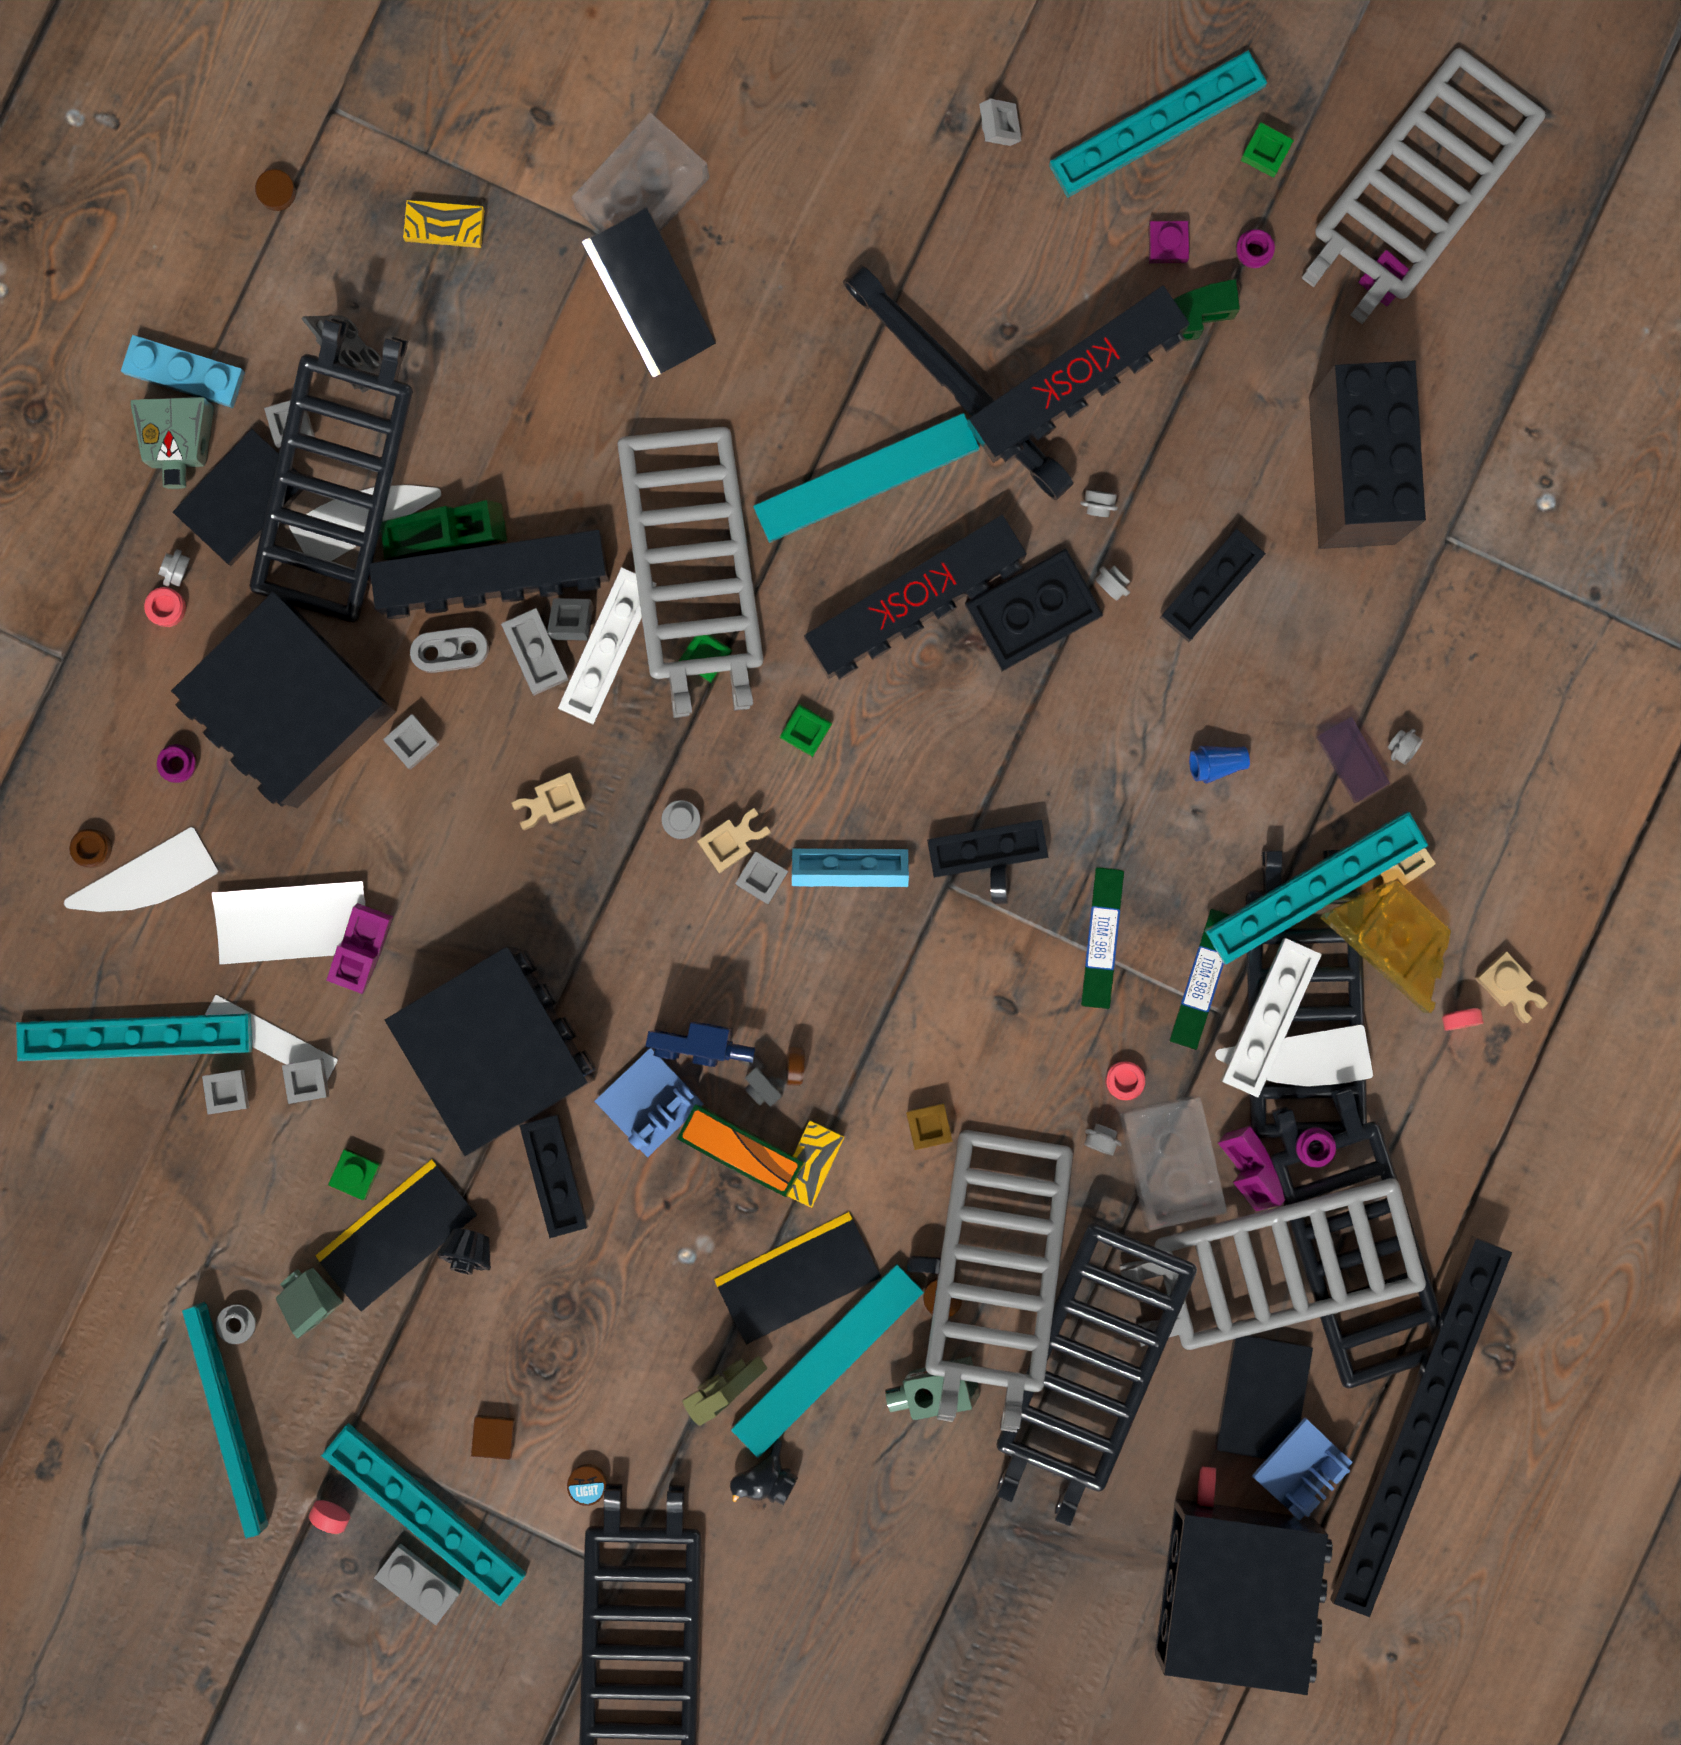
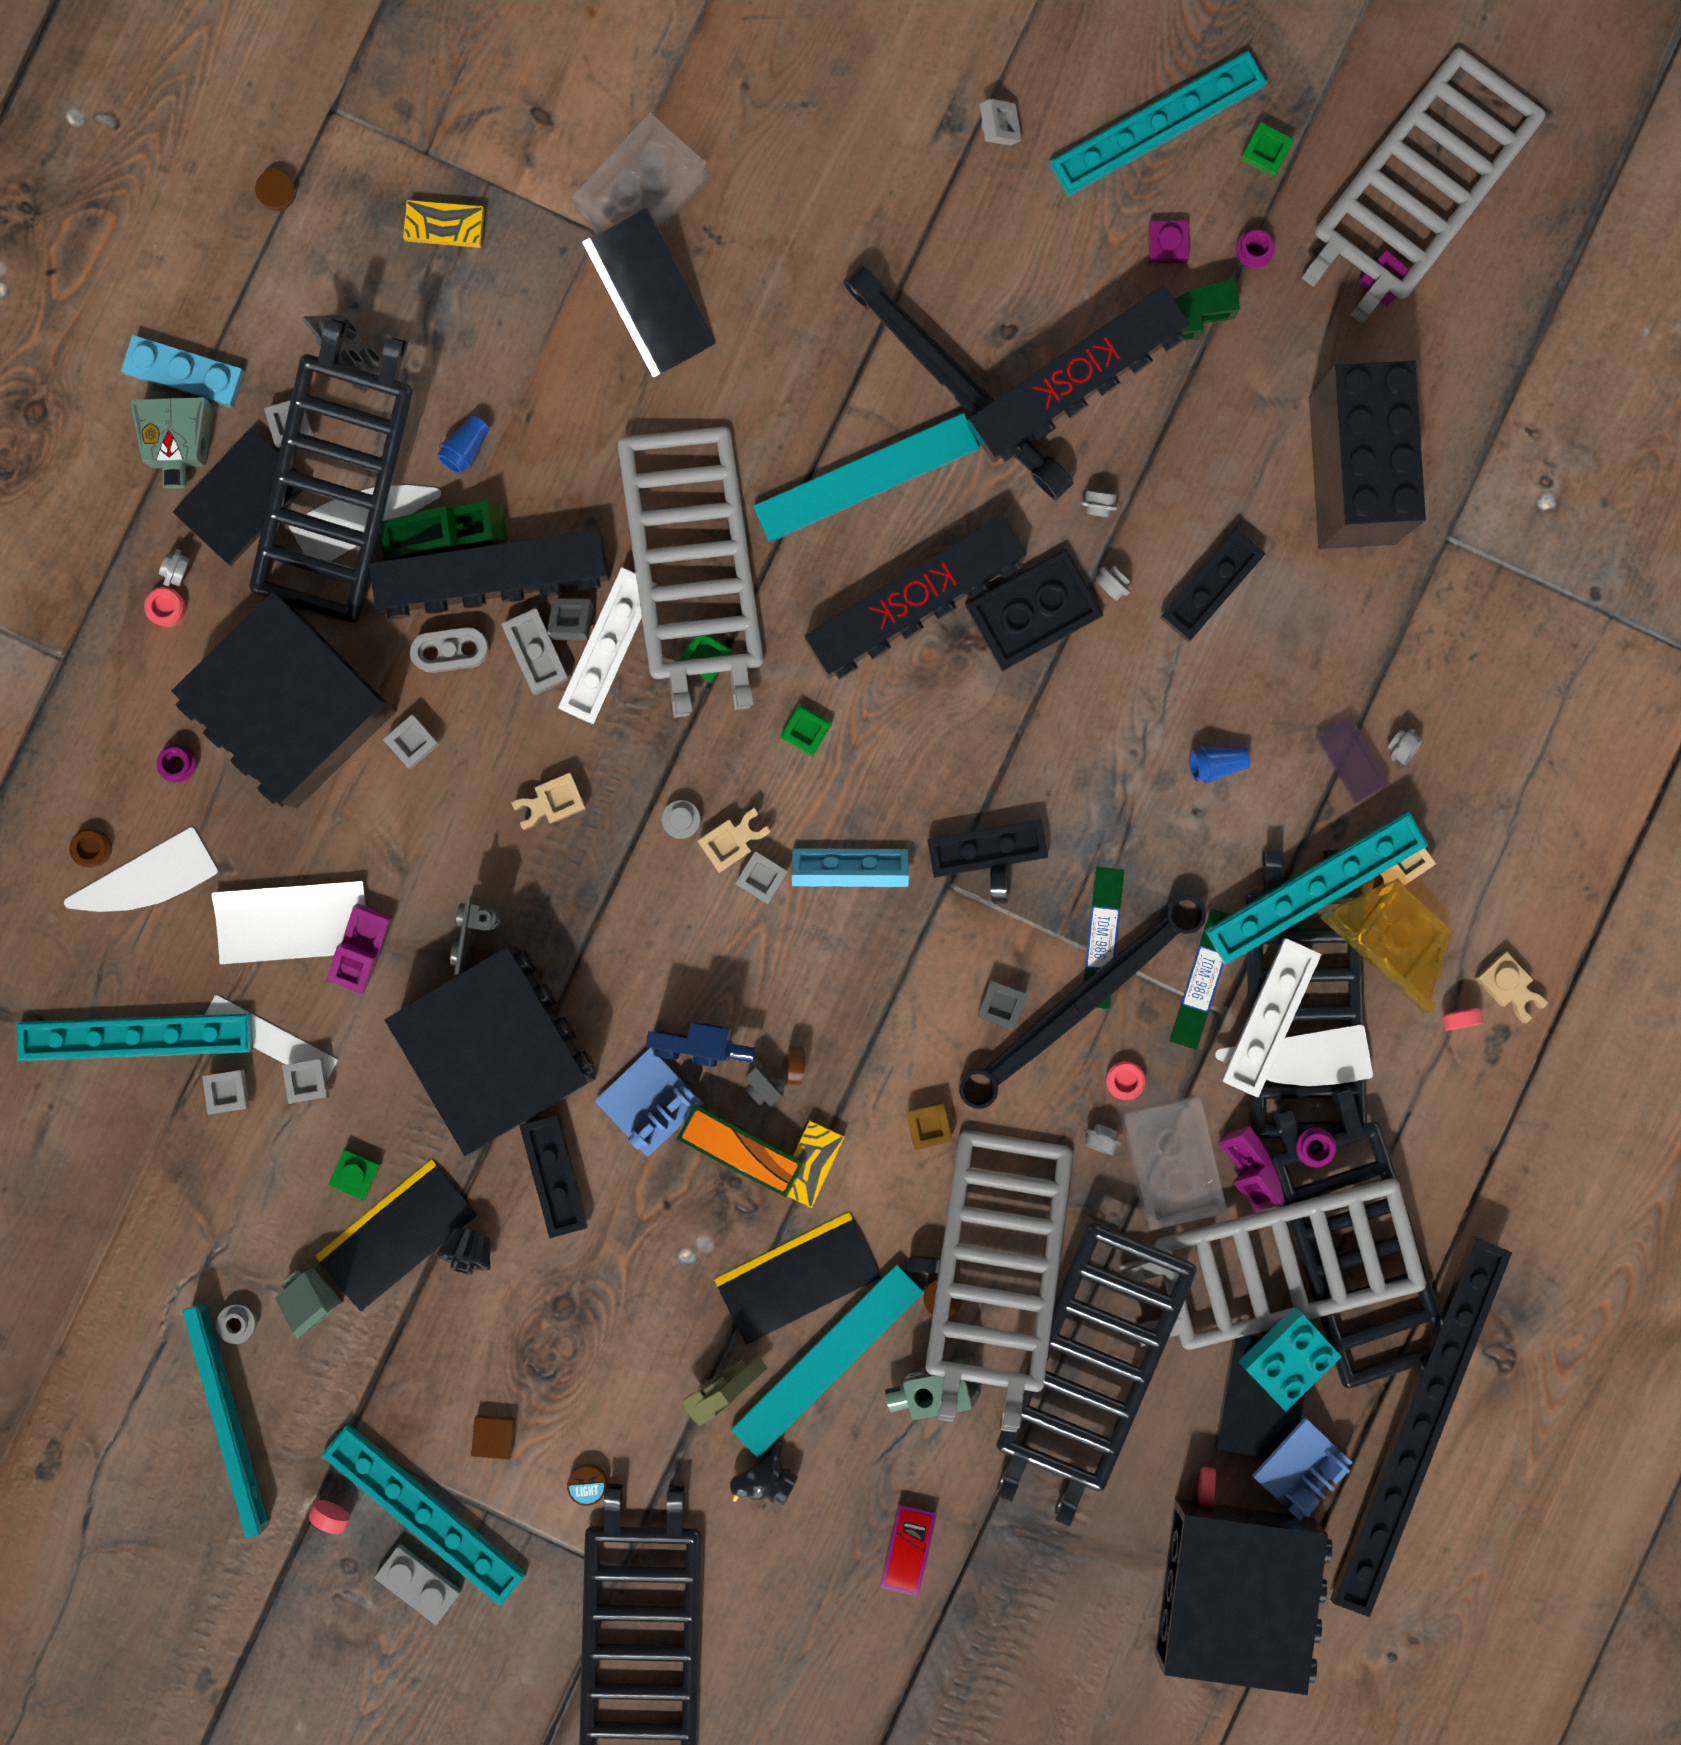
none -> blue cone [437,415,490,474]
none -> dark grey hinge [450,895,504,974]
none -> slope [880,1505,937,1596]
none -> black piece [958,895,1206,1109]
none -> dark grey plate [977,981,1027,1030]
none -> teal plate [1238,1307,1341,1411]

